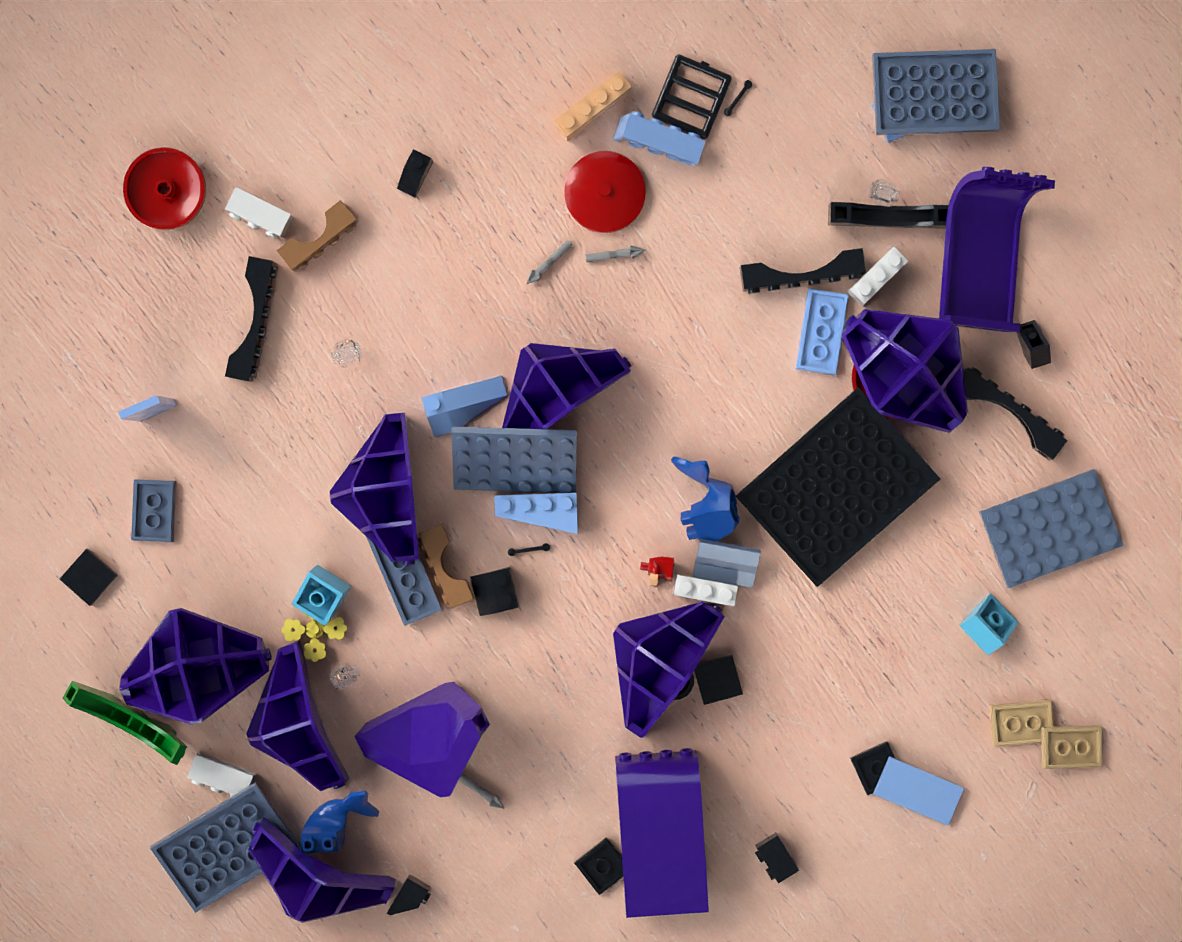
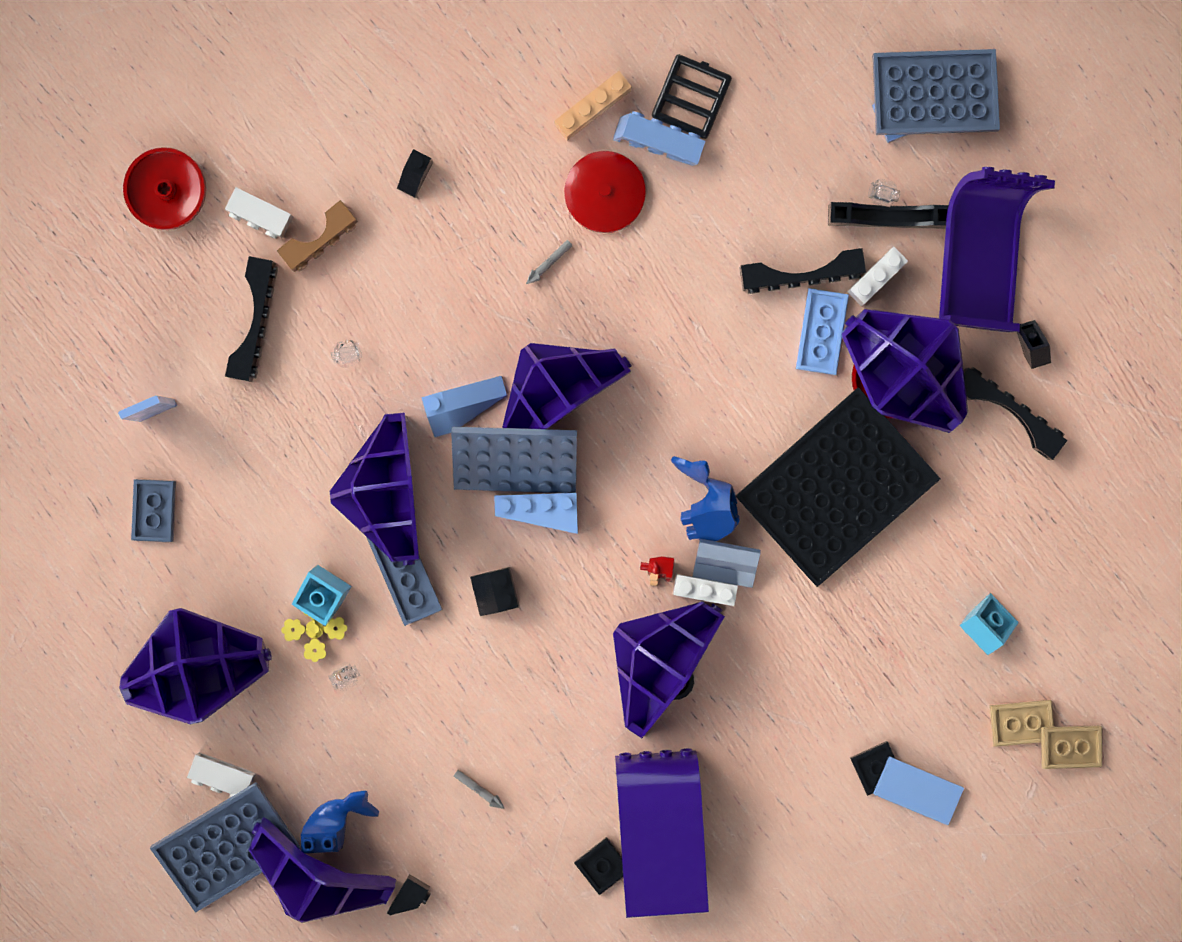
black tile [59,548,118,606] -> none
green arch [62,681,187,765] -> none
dark purple panel [246,641,349,791] -> none
dark purple panel [354,682,490,797] -> none
medium nougat arch [417,523,475,609] -> none
black hinge [508,543,550,556] -> none
light grey piece [585,245,645,263] -> none
black tile [694,655,743,705] -> none
black hinge [724,80,752,116] -> none
black brick [755,832,799,884] -> none
sand blue plate [979,469,1123,588] -> none

